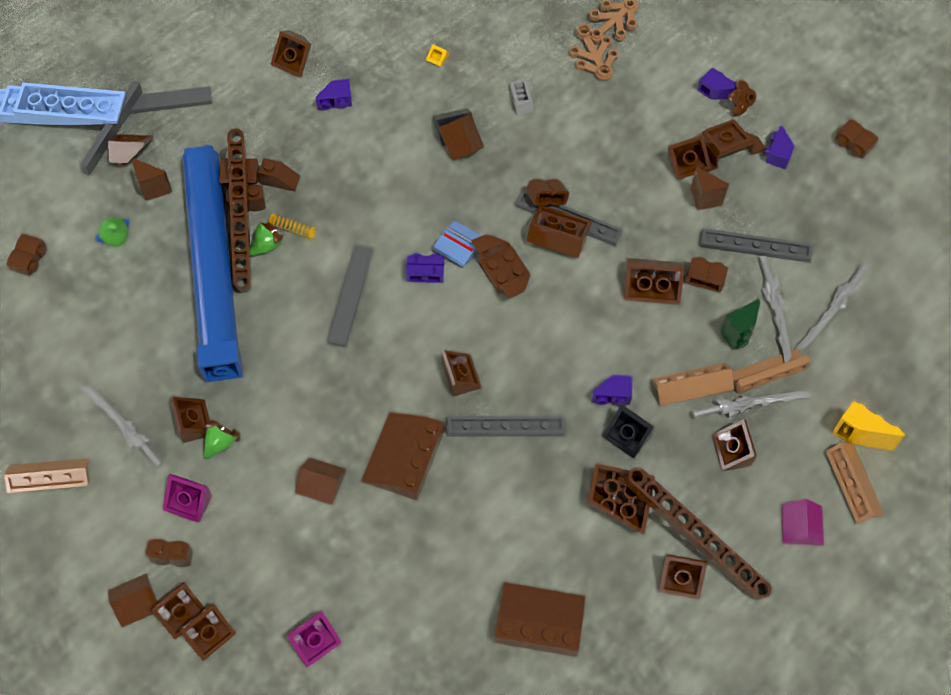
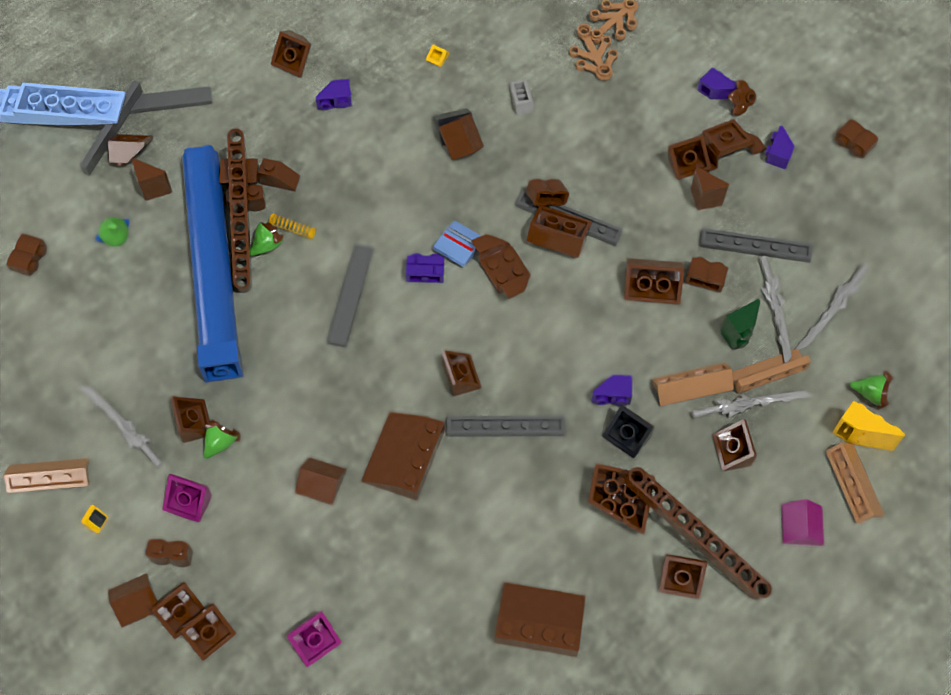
none -> slope [81,505,108,534]
none -> bright green hat [850,370,894,410]

